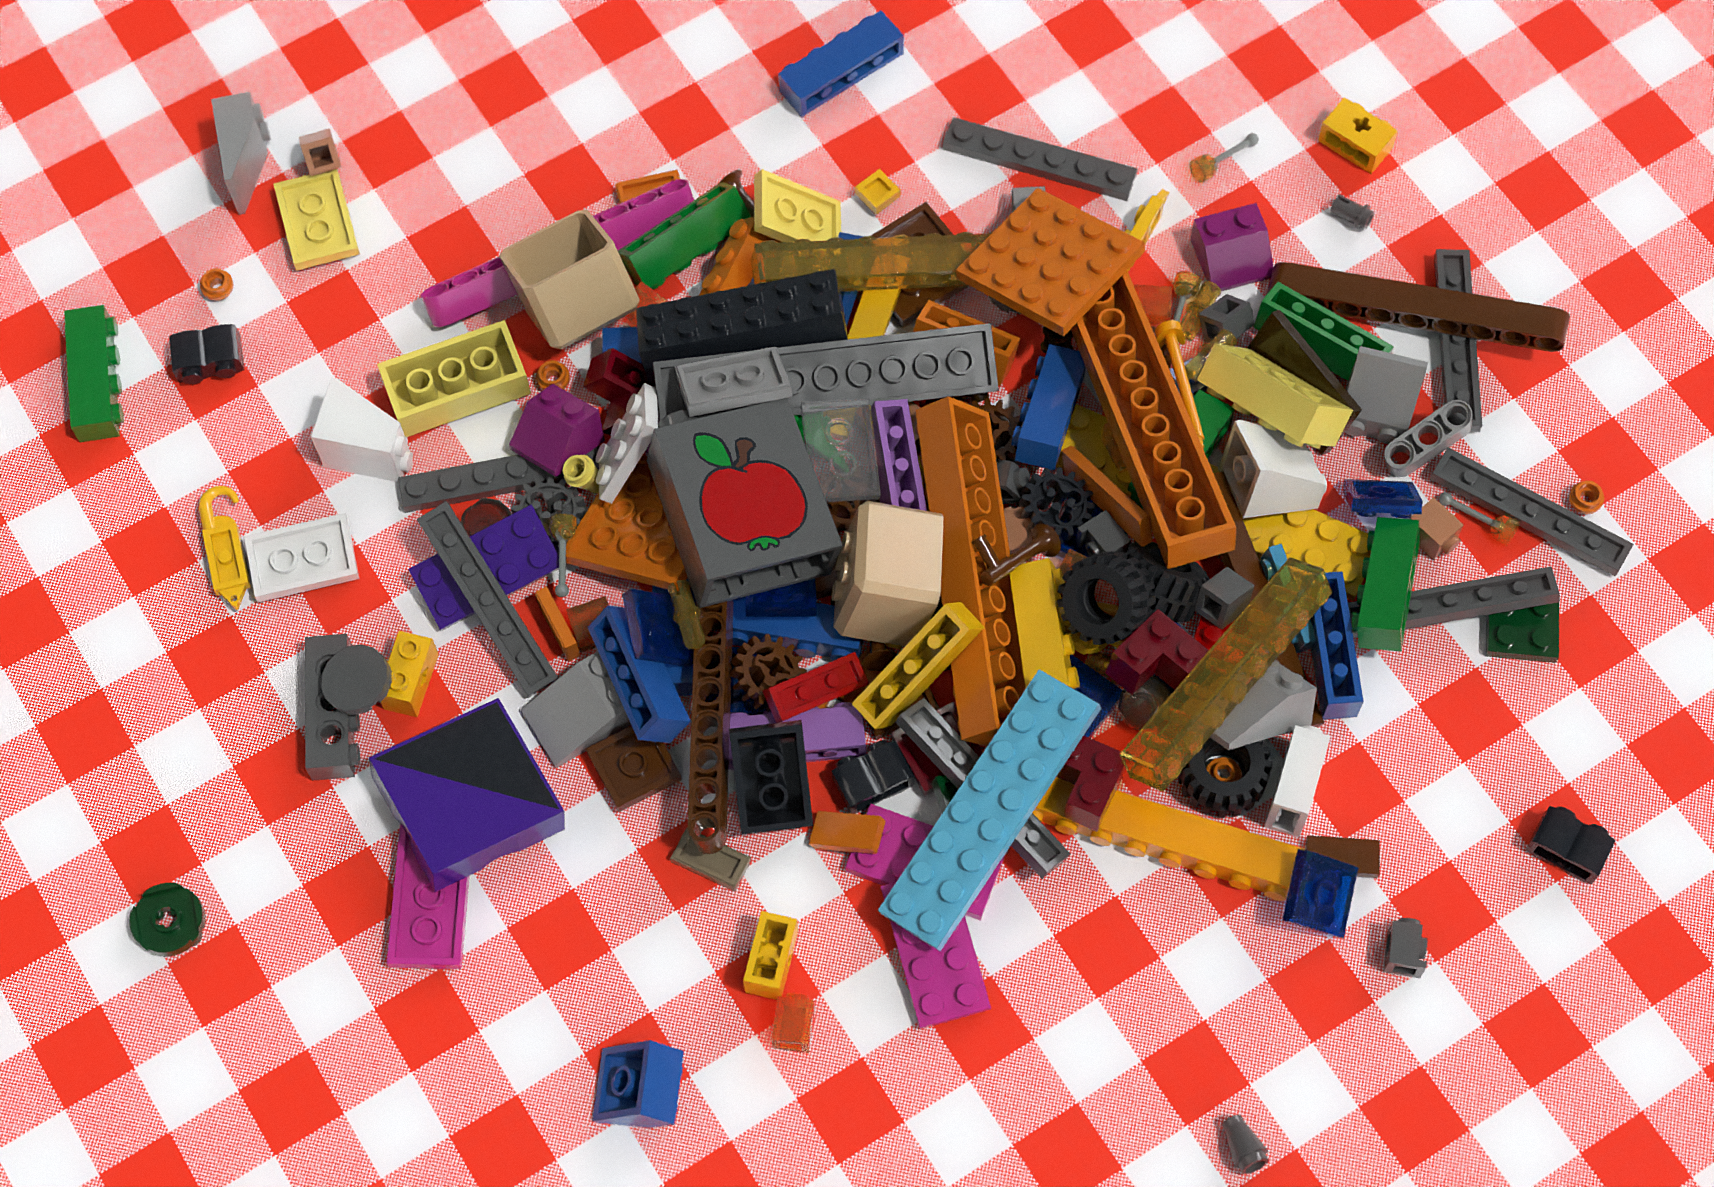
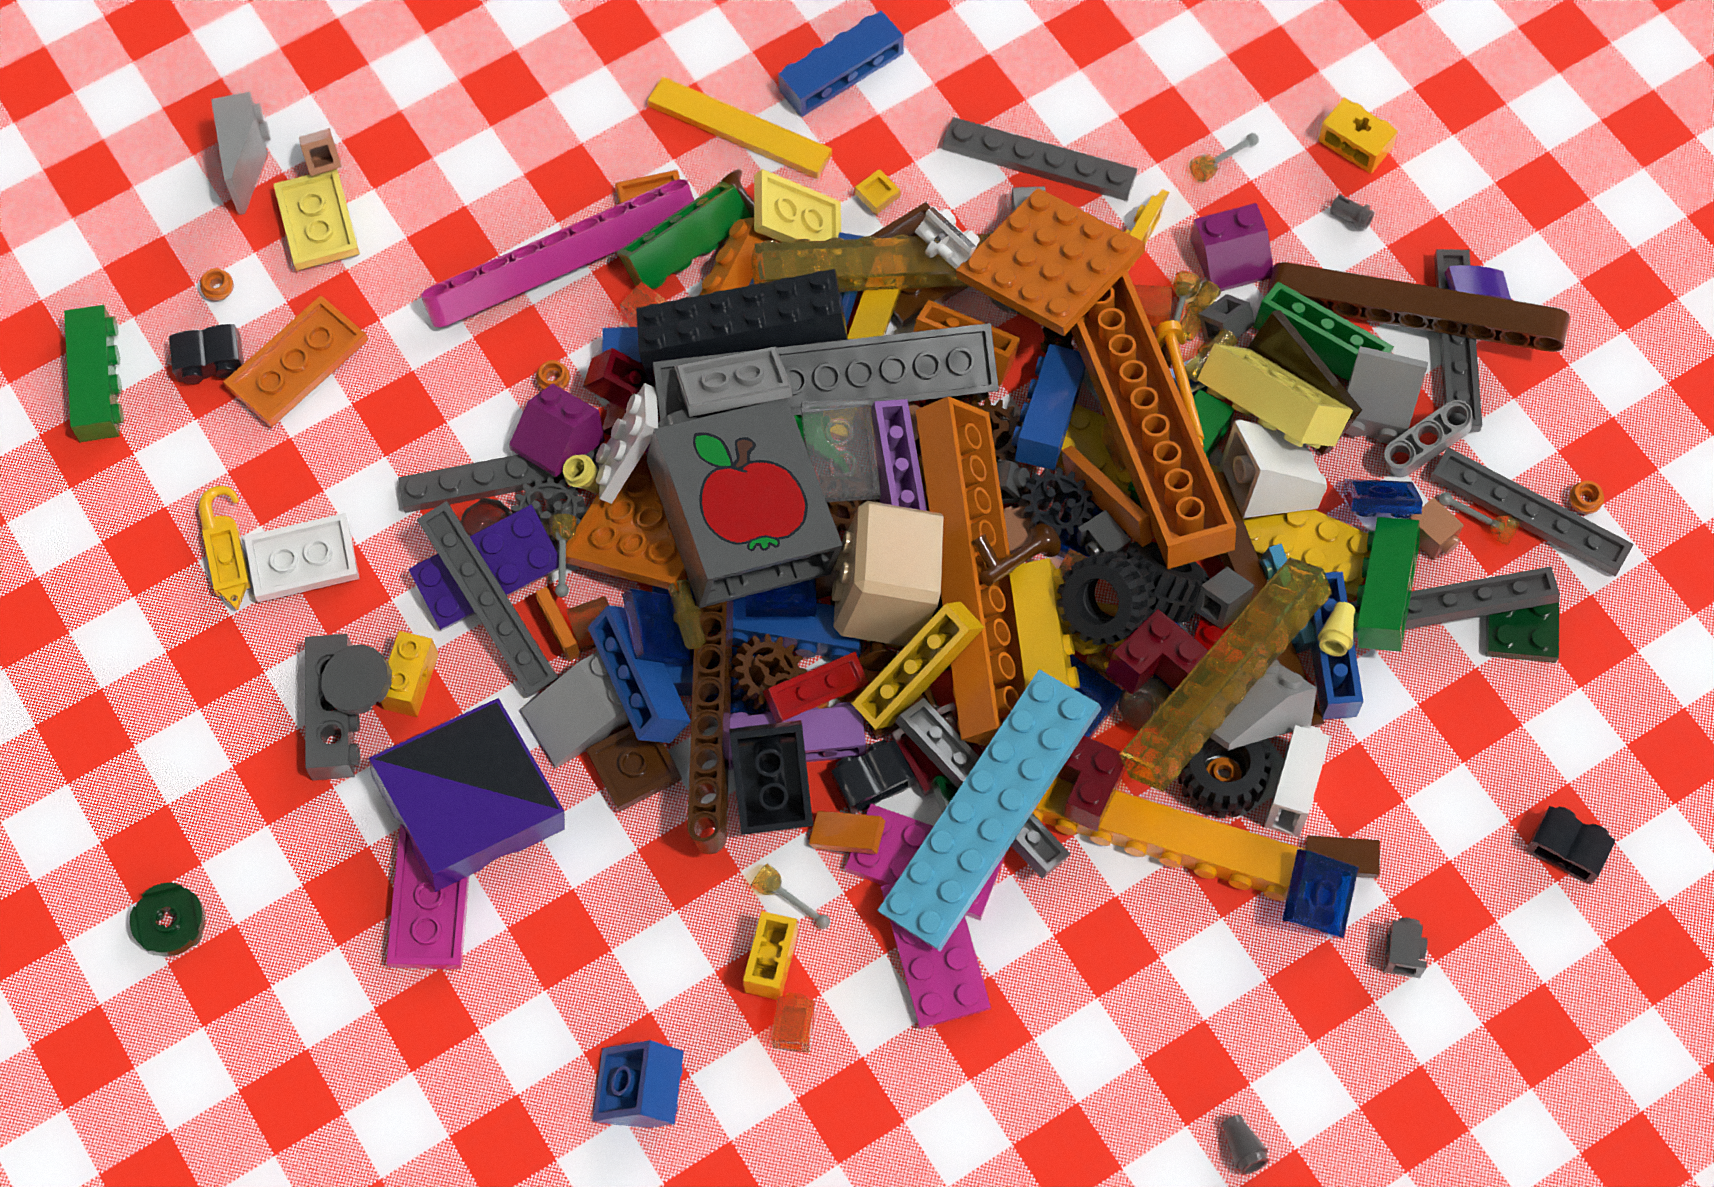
white slope [311,377,413,482] -> none
light yellow brick [377,320,531,437] -> none
tan plate [499,210,640,350] -> none
dark tan tile [670,828,751,892] -> none
none -> orange plate [223,295,368,428]
none -> yellow tile [647,76,832,179]
none -> hinge [751,863,830,929]
none -> white hips [915,206,980,269]
none -> light yellow cone [1318,602,1355,656]
none -> dark purple slope [1444,265,1511,300]

